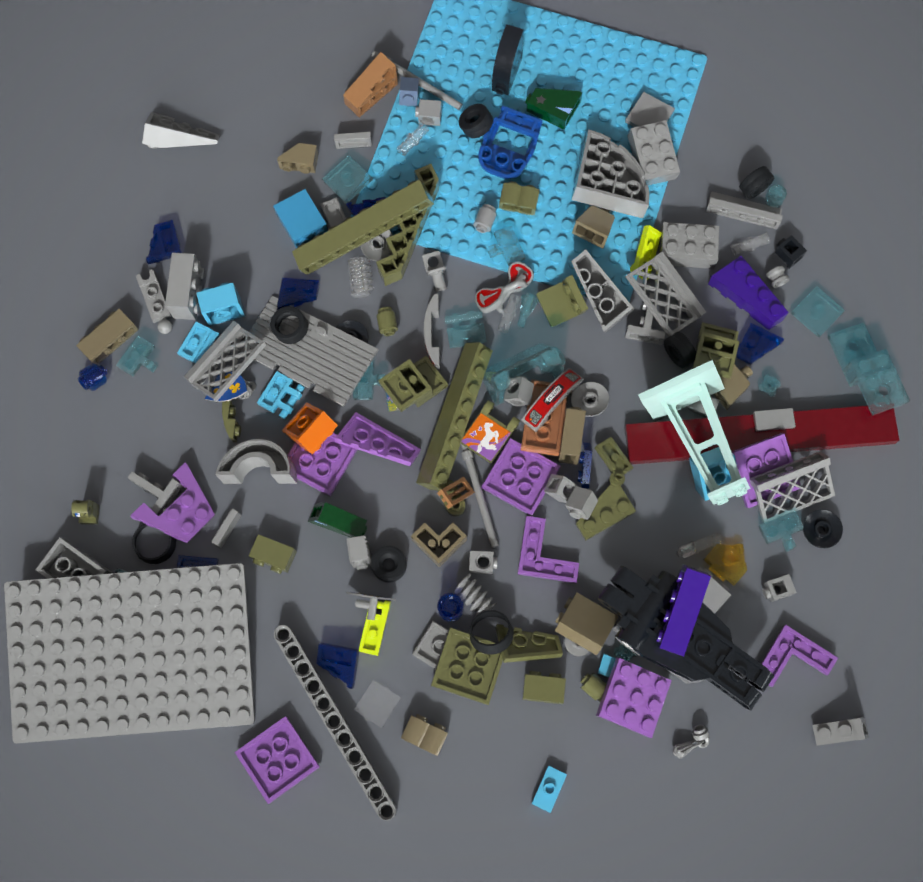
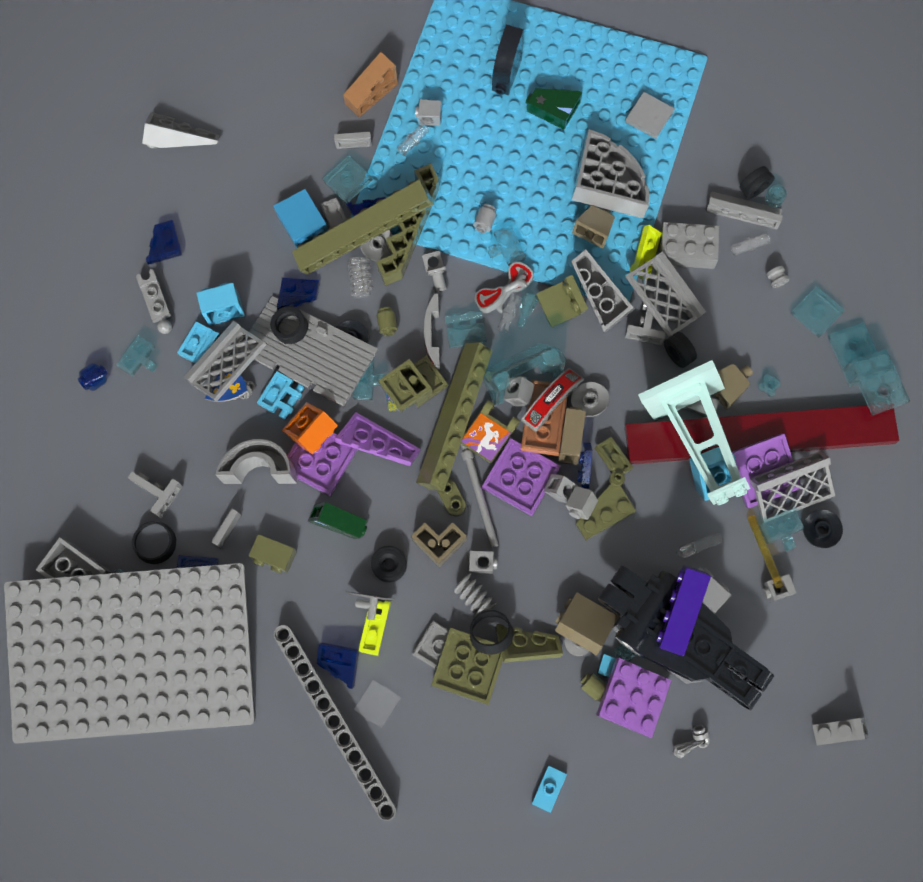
olive leg [71,500,99,524] -> none
dark tan brick [76,309,138,366] -> none
medium lavender wing [130,463,215,543] -> none
light grey brick [165,253,204,320] -> none
olive slope [222,401,241,442] -> none
medium lavender plate [235,716,320,804] -> none
dark tan slope [277,143,319,174] -> none
light grey brick [347,536,372,570] -> none
light grey bar [371,51,463,110] -> none
sand blue brick [399,77,419,106] -> none
dark tan brick [401,714,448,756] -> none
medium nougat tile [437,477,475,509] -> none
clear blue wheel [437,593,464,622] -> none
black tyre [459,104,493,138] -> none
blue slope [478,105,543,179] -> none
olive brick [499,181,540,215] -> none
medium lavender plate [518,516,579,583] -> none
olive brick [522,671,566,704] -> none
light grey piece [628,120,680,185] -> none
olive bracket [692,322,739,379] -> none
clear yellow plate [703,544,747,586] -> none
dark purple wedge [708,256,789,330] -> none
clear blue wing [736,323,784,365] -> none
light grey tile [753,408,796,432] -> none
medium lavender plate [761,625,838,687] -> none
black brick [775,235,807,269] -> none
none -> clear yellow bar [747,516,783,588]

